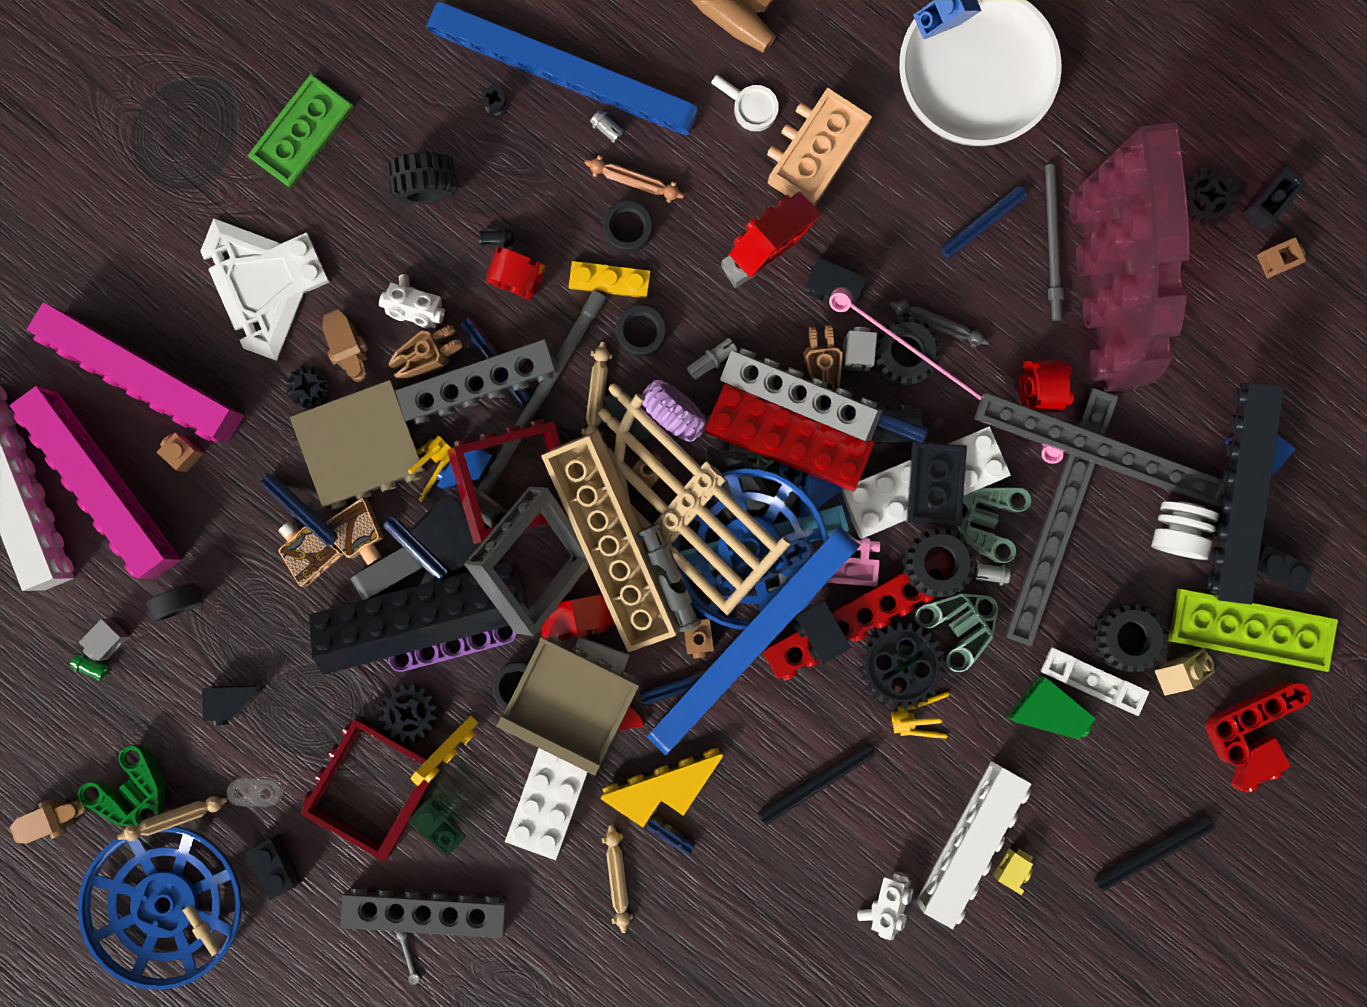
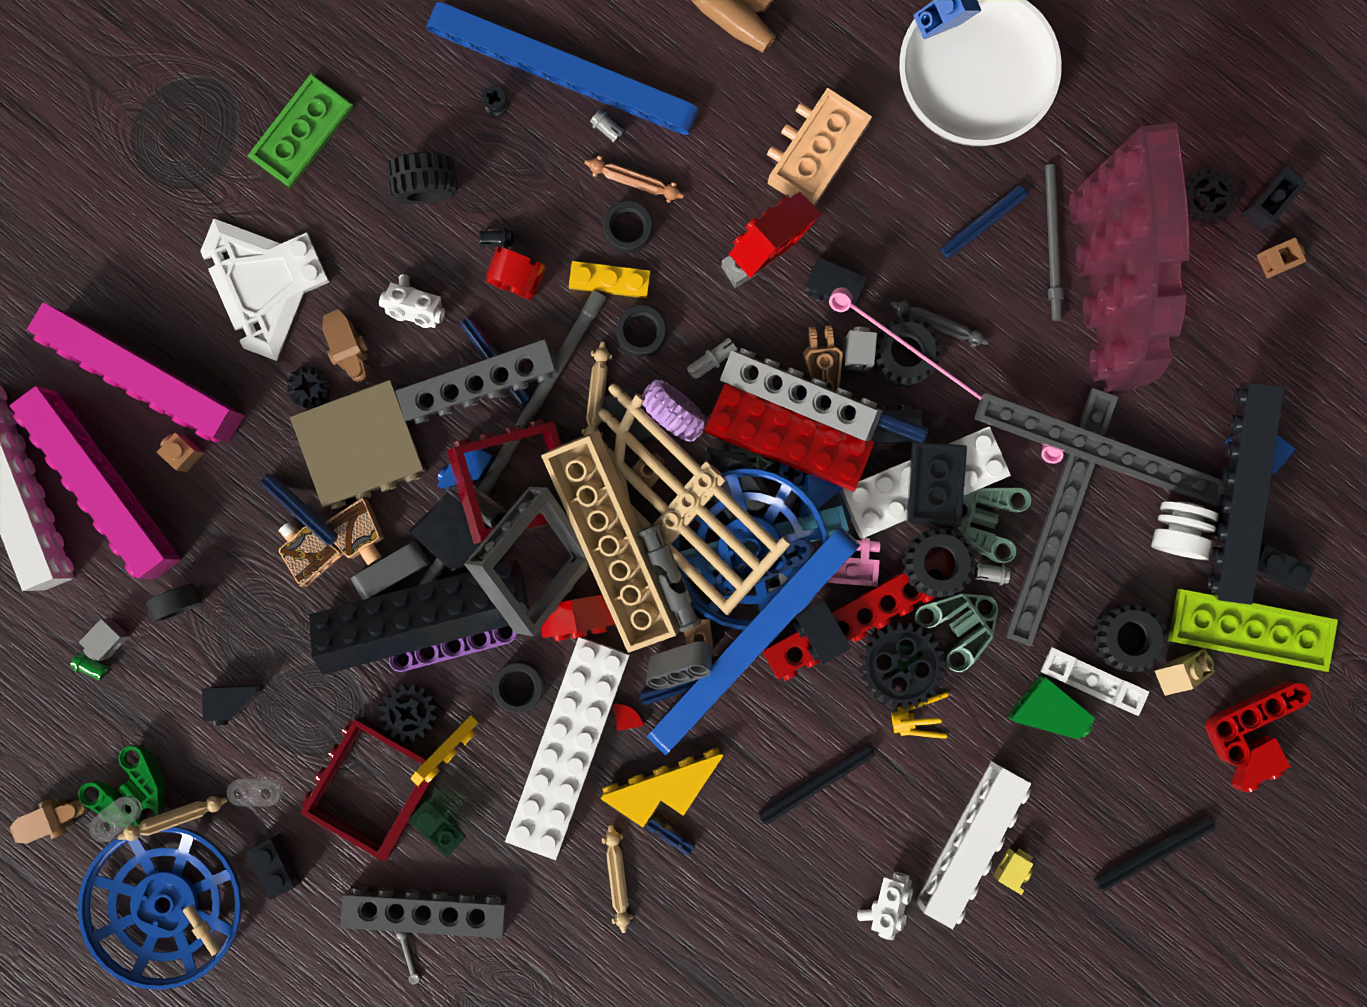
dark blue axle [384,516,449,580] -> none
medium nougat hinge [389,326,462,380] -> none
yellow plant [408,436,451,502] -> none
dark tan panel [496,634,640,776] -> none
white piece [712,75,778,131] -> none
red brick [1019,359,1074,412] -> none
none -> clear plate [89,796,142,842]
none -> dark grey beam [646,642,714,689]

